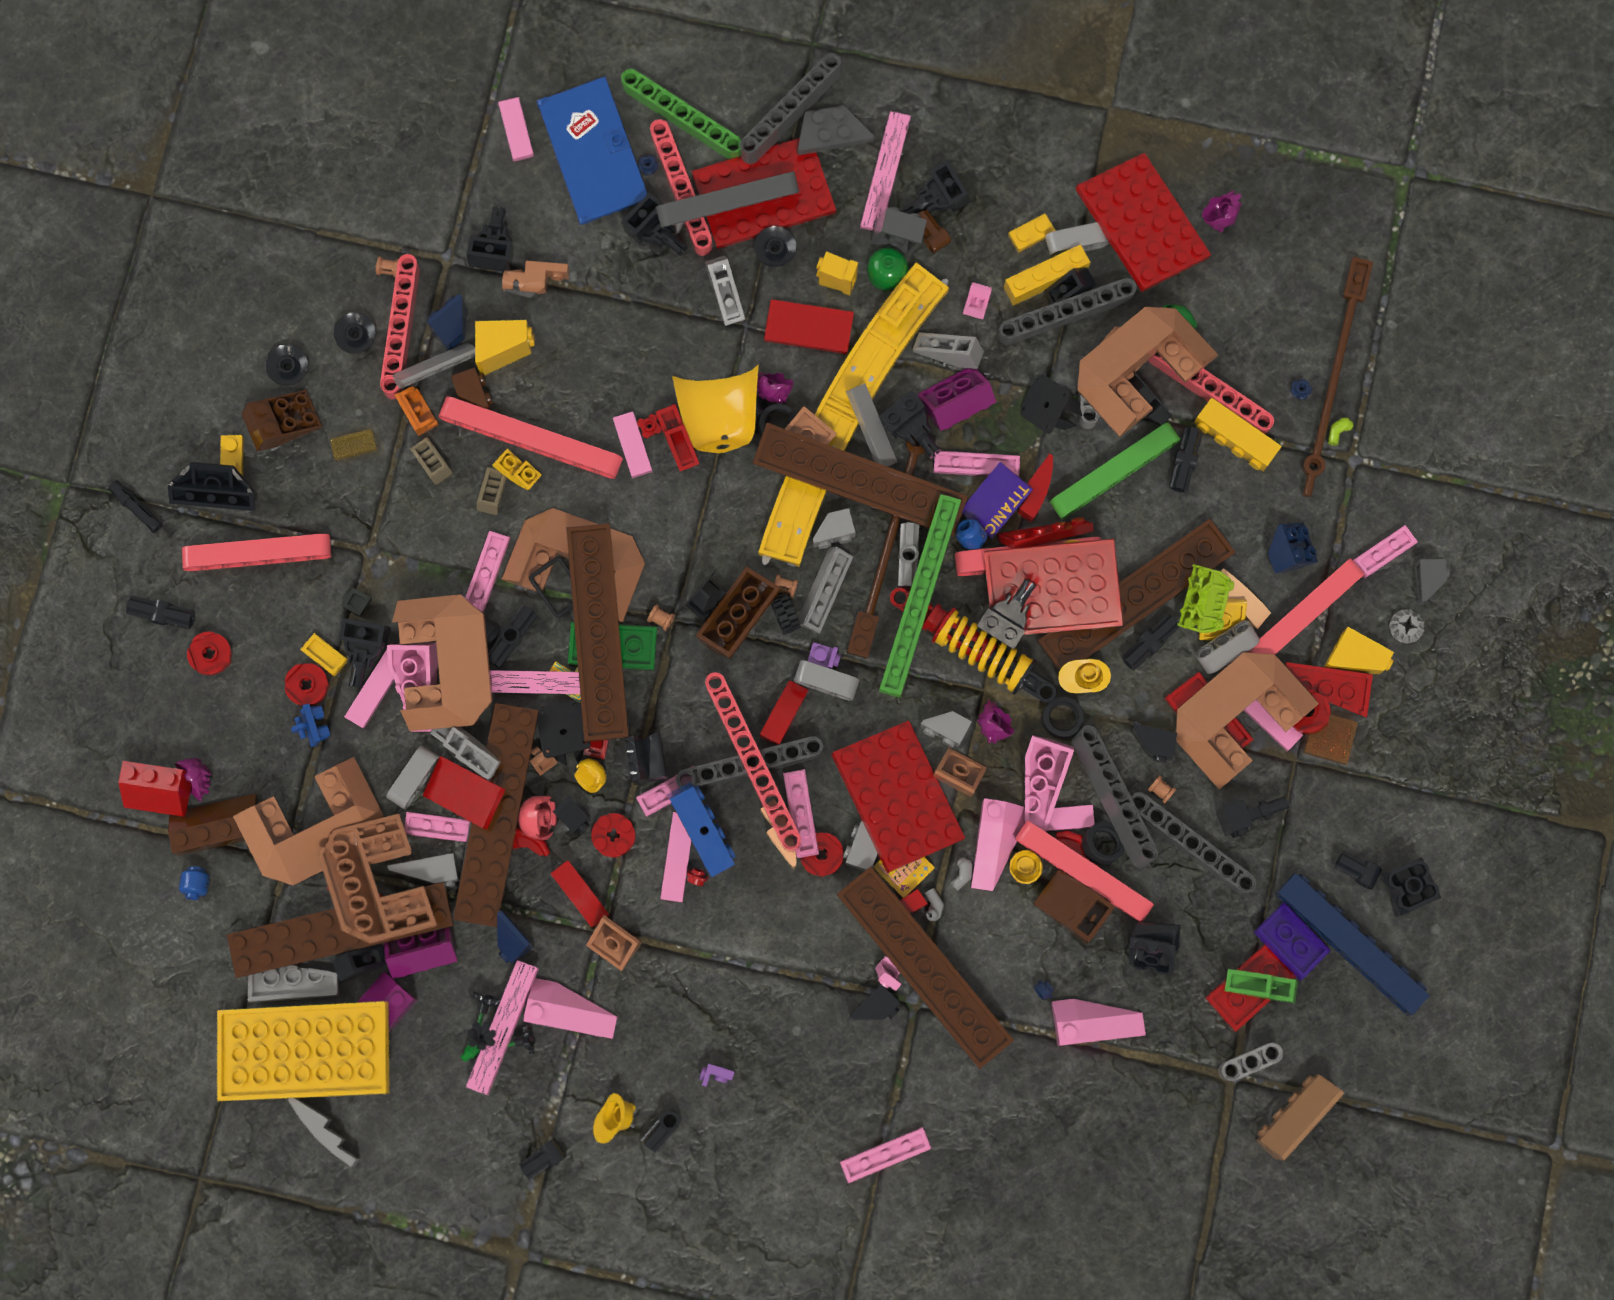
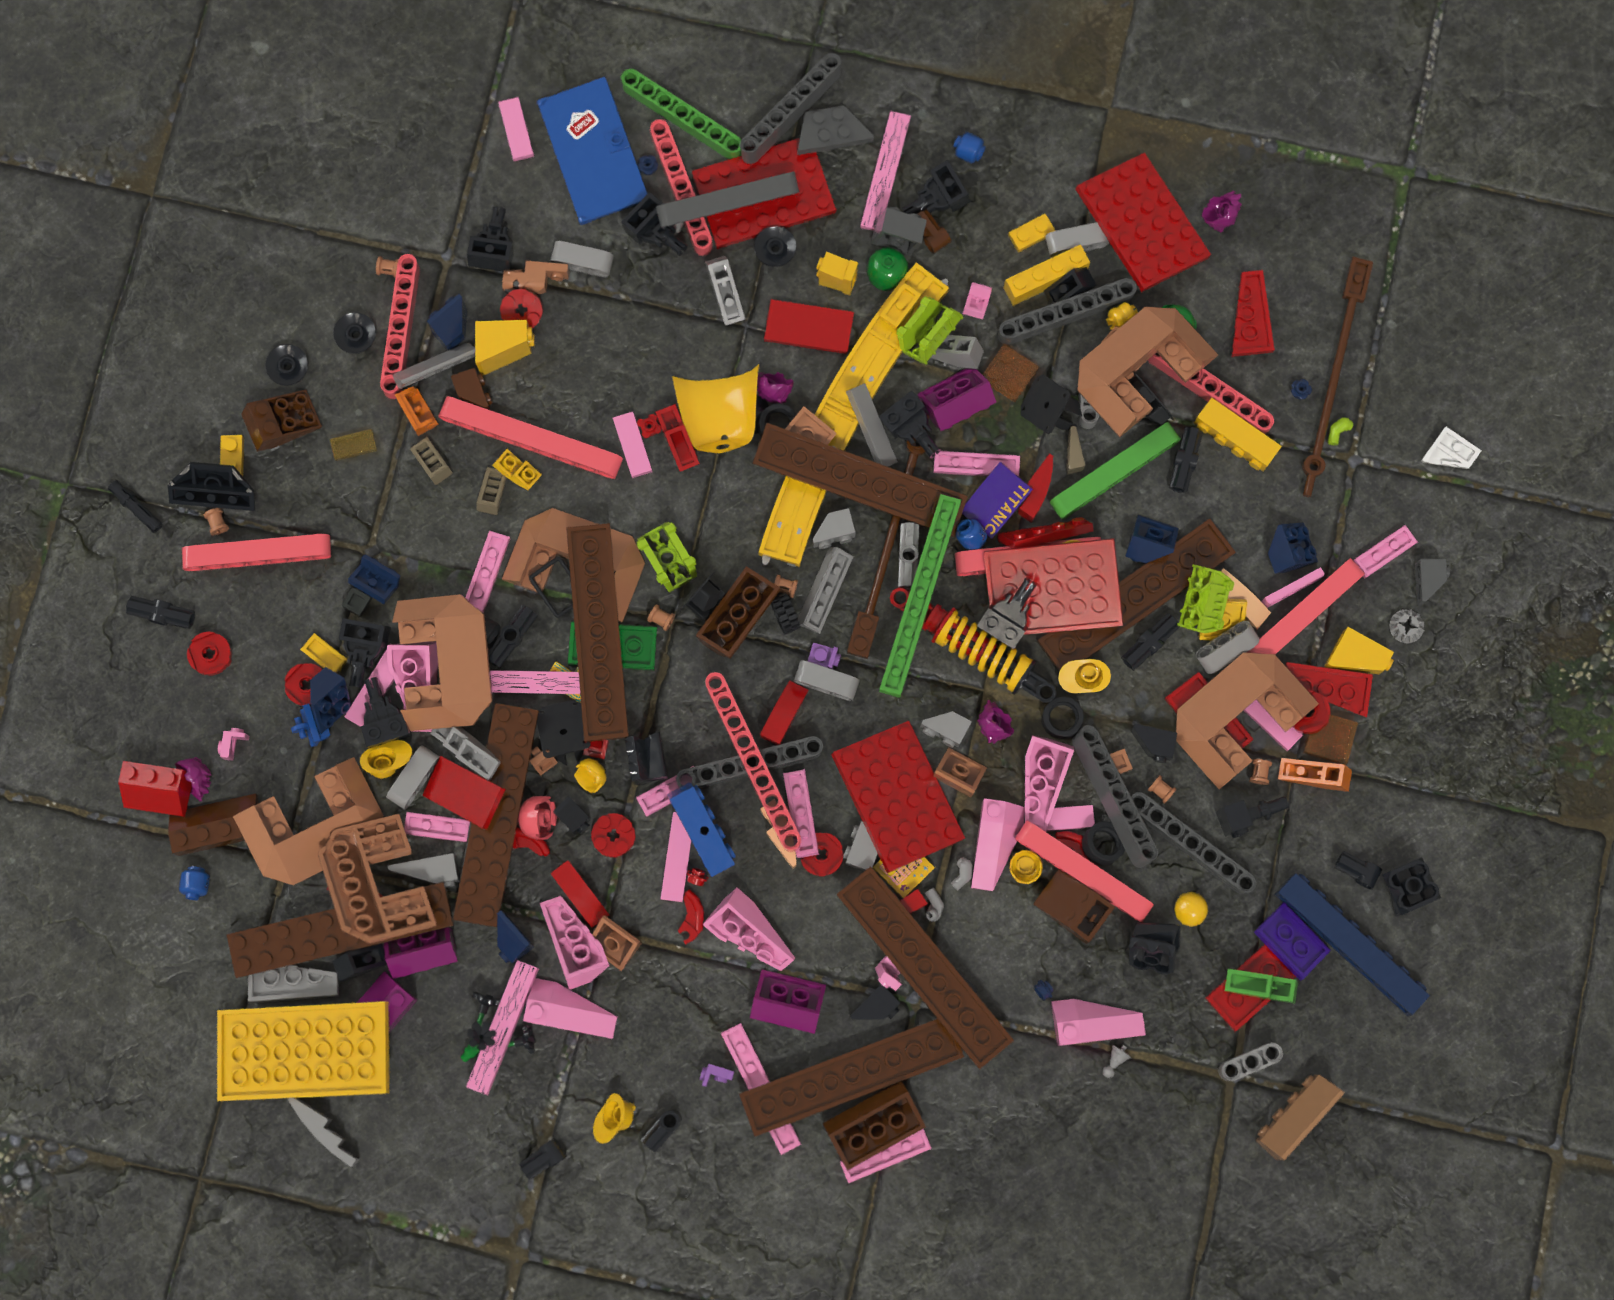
none -> nougat bush [204,508,229,535]
none -> bright pink bracket [218,728,250,761]
none -> dark blue slope [310,667,351,734]
none -> dark blue bracket [348,554,400,604]
none -> black brick [360,677,412,748]
none -> yellow piece [360,740,412,779]
none -> red plate [500,288,543,328]
none -> bright pink wedge [540,896,609,990]
none -> light grey beam [550,241,614,277]
none -> lime piece [636,522,697,592]
none -> red piece [678,890,704,945]
none -> bright pink wedge [703,888,795,971]
none -> bright pink tile [721,1023,801,1155]
none -> reddish brown plate [739,1019,964,1137]
none -> magenta slope [750,970,826,1034]
none -> reddish brown slope [822,1081,926,1170]
none -> lime piece [897,296,963,365]
none -> blue head [953,132,986,163]
none -> clear orange plate [982,344,1039,402]
none -> dark tan slope [1066,426,1085,475]
none -> light grey piece [1103,1045,1131,1078]
none -> yellow piece [1106,302,1138,330]
none -> nougat plate [1110,749,1133,774]
none -> dark blue slope [1125,515,1179,563]
none -> yellow hair [1174,891,1208,927]
none -> red wing [1231,270,1274,357]
none -> nougat bush [1249,759,1272,785]
none -> bright pink tile [1261,567,1324,608]
none -> orange slope [1278,758,1352,792]
none -> white wing [1421,427,1482,469]

